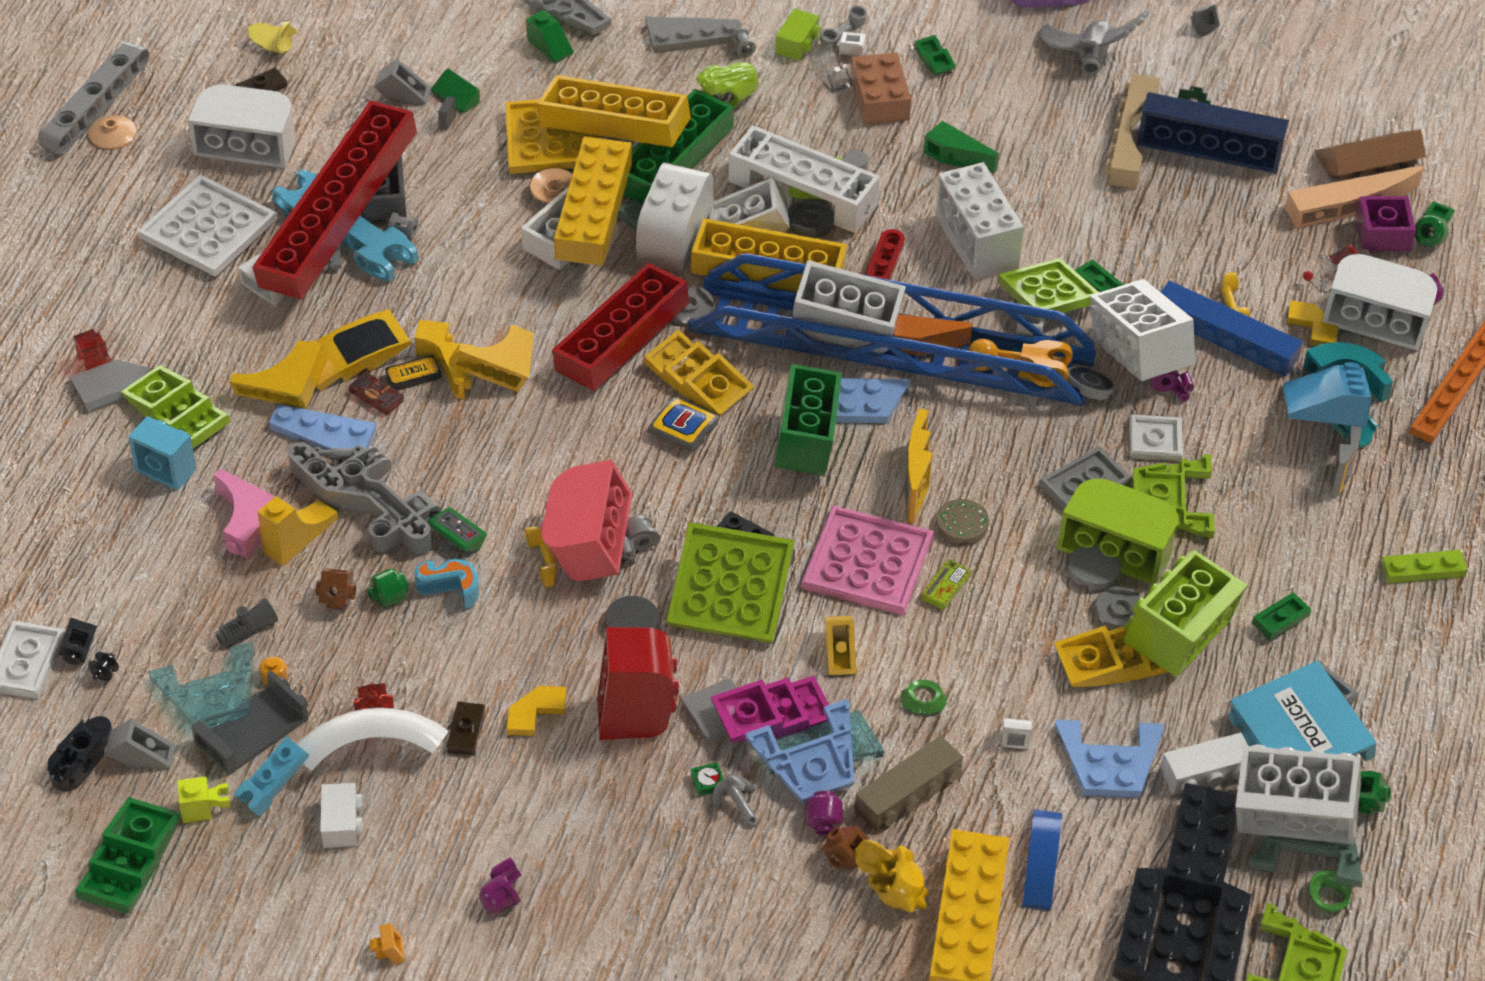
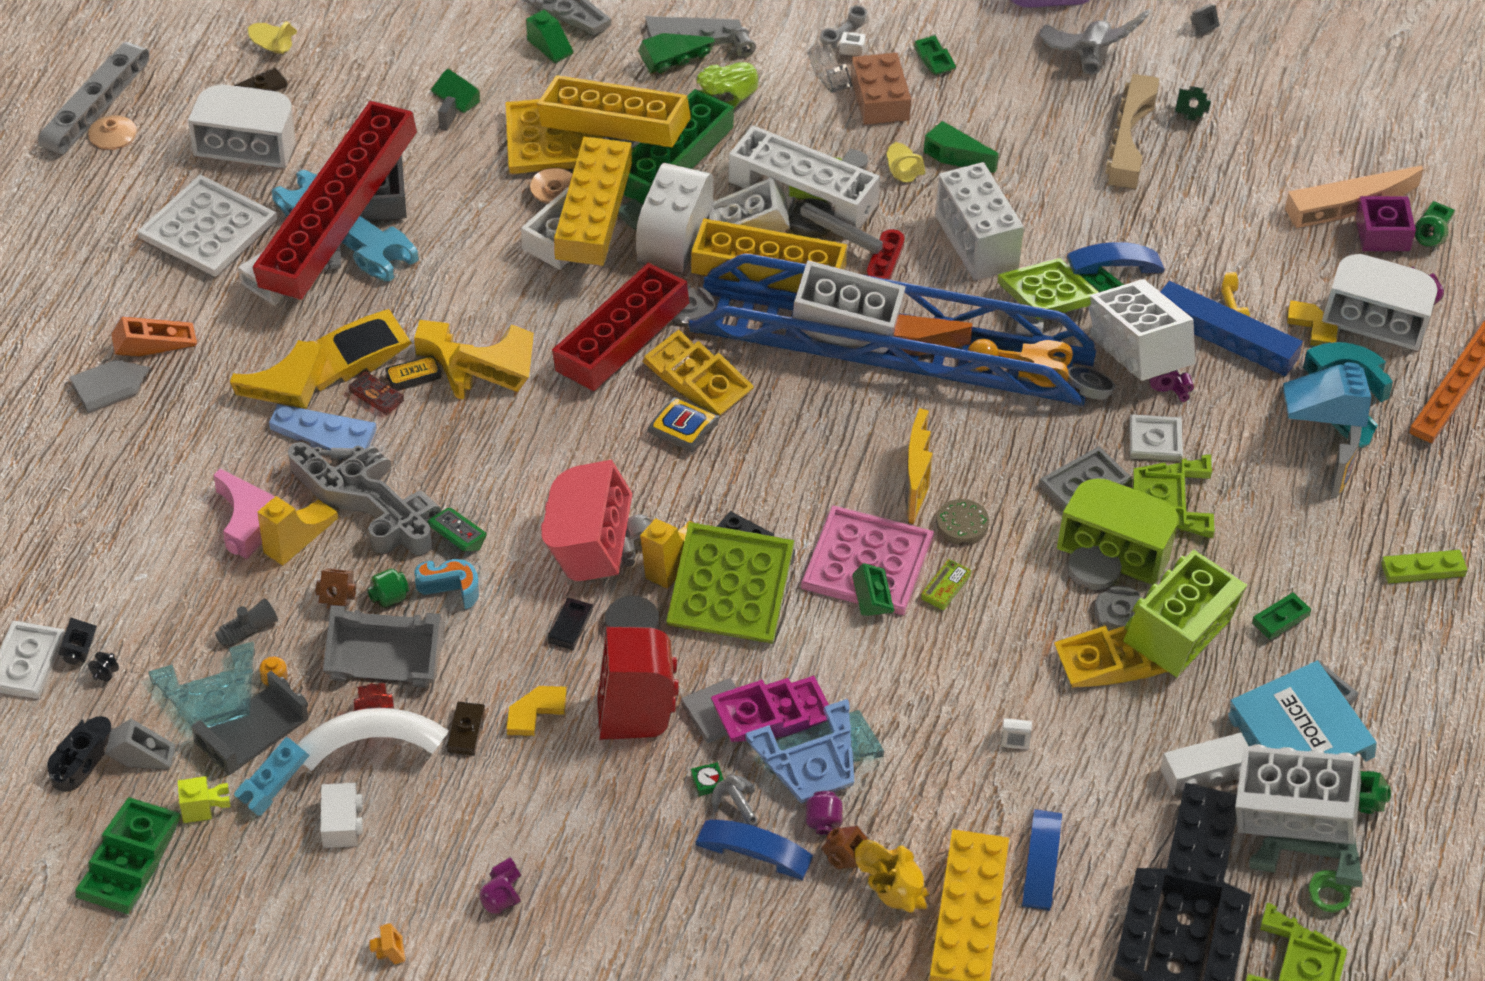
clear red window [73,329,112,371] -> none
lime slope [121,365,231,448] -> none
medium azure brick [128,416,196,490] -> none
light grey slope [374,59,431,105] -> none
light grey bush [388,212,419,239] -> none
yellow bar [524,526,558,588] -> none
green brick [773,364,842,477] -> none
lime brick [775,8,822,61] -> none
yellow slope [823,615,856,675] -> none
light blue wing [836,378,910,423] -> none
dark tan brick [854,735,963,831] -> none
bright green piece [901,680,947,715] -> none
light blue wing [1054,720,1164,798] -> none
dark blue brick [1137,92,1289,174] -> none
clear piece [1303,244,1370,294] -> none
medium nougat slope [1315,129,1426,180] -> none
none -> orange slope [111,316,197,357]
none -> light grey windscreen [323,605,445,688]
none -> black tile [548,597,593,650]
none -> green slope [638,33,715,74]
none -> yellow arch [640,518,694,589]
none -> blue slope [695,820,813,880]
none -> light grey axle [800,203,883,254]
none -> green slope [852,563,894,616]
none -> light yellow piece [887,142,925,183]
none -> blue slope [1067,242,1165,274]

